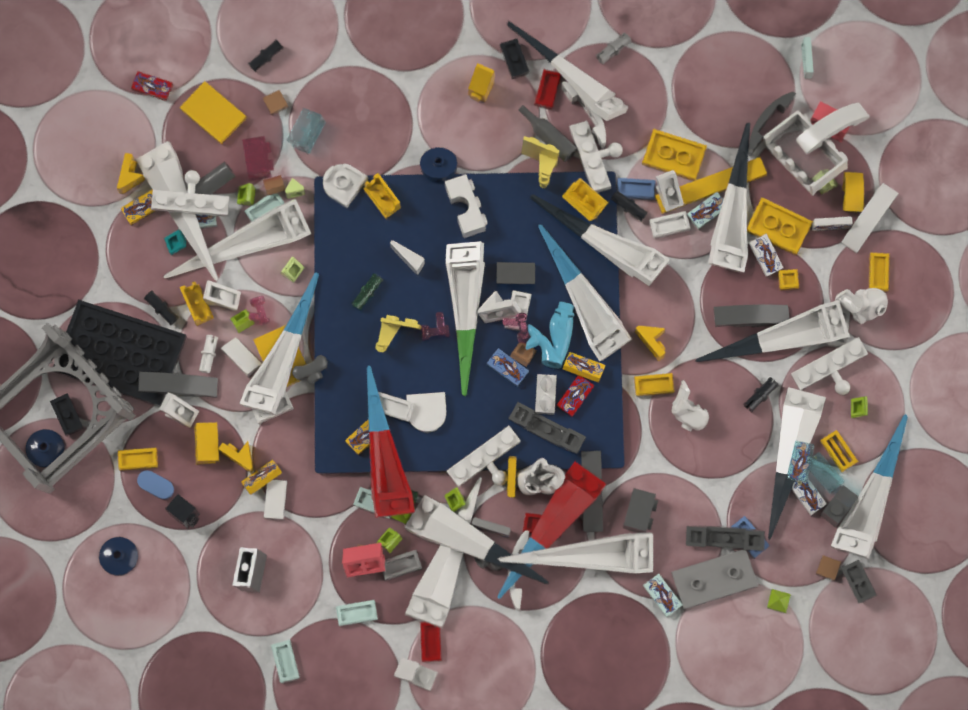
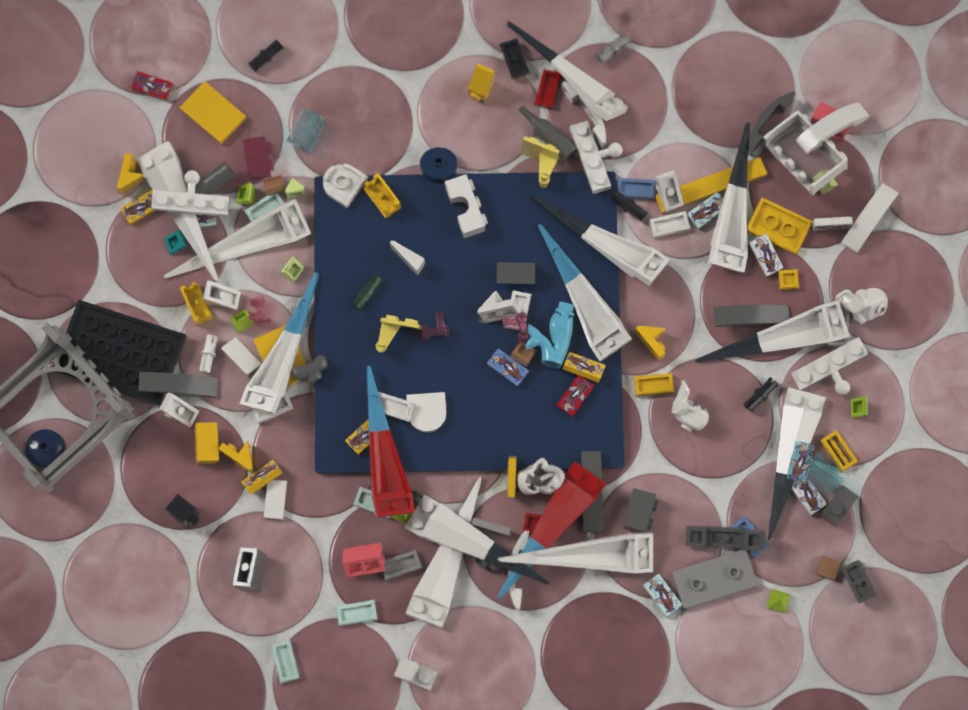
black plate [50,393,84,437] -> none
dark blue dish [99,537,138,576] -> none
yellow tile [118,448,158,471] -> none
medium blue tile [137,470,174,500] -> none
black pin [144,290,179,326] -> none
medium nougat tile [263,90,288,115] -> none
lime slope [377,528,402,553] -> none
red tile [420,622,441,662] -> none
lime slope [444,487,466,512] -> none
white plate [446,241,485,397] -> none
white plate [447,426,521,487] -> none
dark grey slope [508,402,586,454] -> none
white tile [535,374,557,415] -> none
yellow hinge [562,178,608,221] -> none
yellow tile [642,129,707,181] -> none
light aqua tile [801,37,814,79] -> none
white plate [831,414,908,559] -> none
yellow slope [842,172,864,212] -> none
yellow tile [869,252,889,292] -> none

